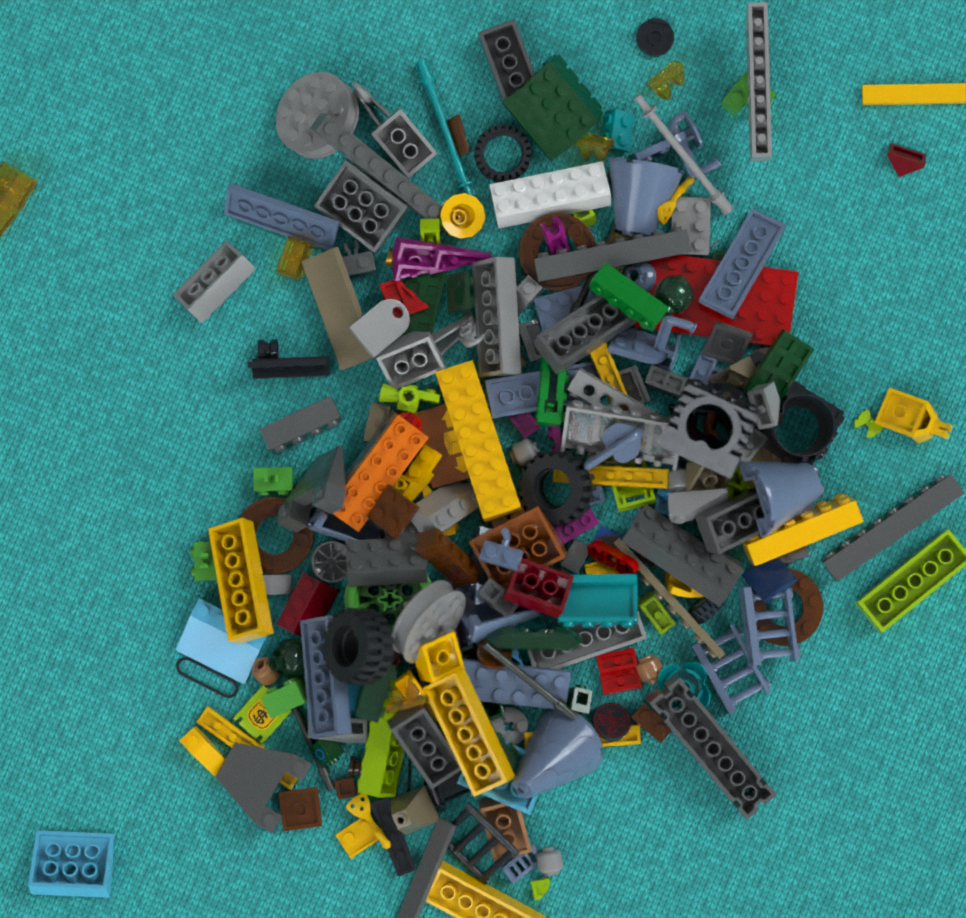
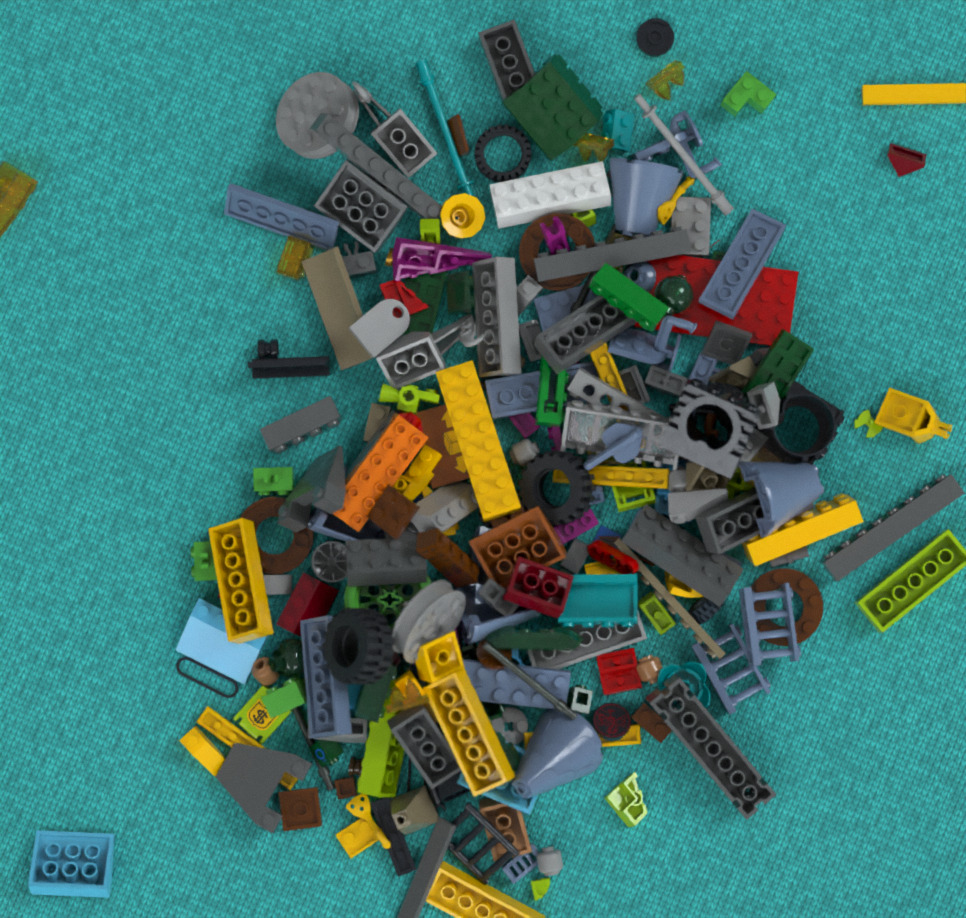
light grey slope [173,240,256,323] -> none
sand blue plate [479,528,523,571] -> none
dark blue slope [741,557,798,603] -> none
light grey brick [745,2,772,162] -> none
none -> lime slope [604,772,648,827]

